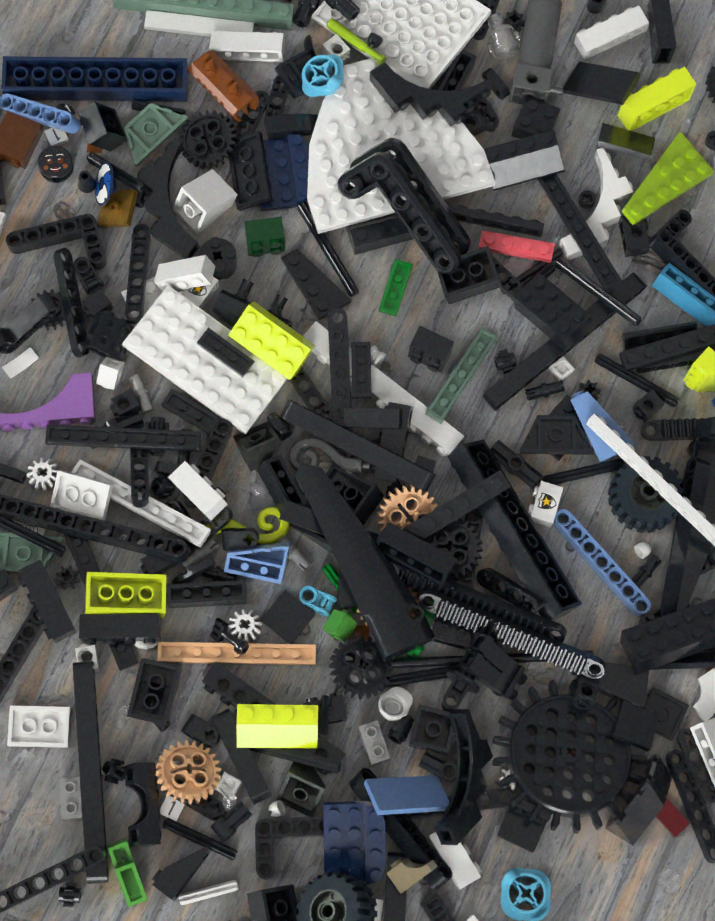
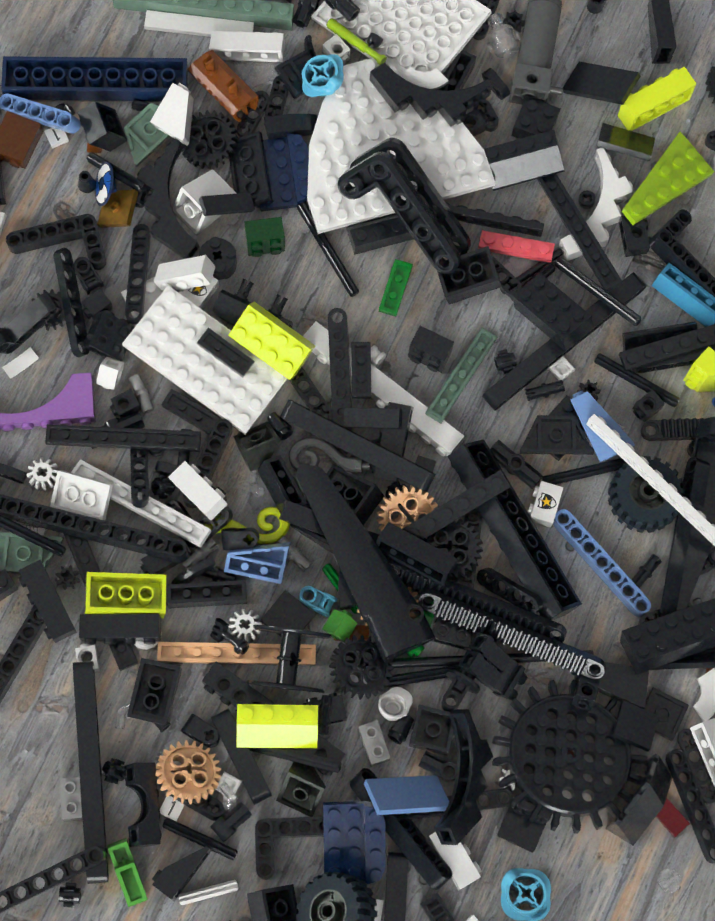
white plate [7,706,71,748] -> none
black head [38,146,74,183] -> none
black gear [146,417,169,430] -> none
white hinge [268,800,286,818] -> none
black wing [281,249,352,320] -> none
dark tan arch [386,858,438,894] -> none
white brick [574,6,649,60] -> none
white hinge [634,542,651,559] -> none
none -> white slope [150,83,194,146]
none -> black tile [199,192,255,216]
none -> black piece [246,625,332,693]
none -> white tile [400,66,449,90]

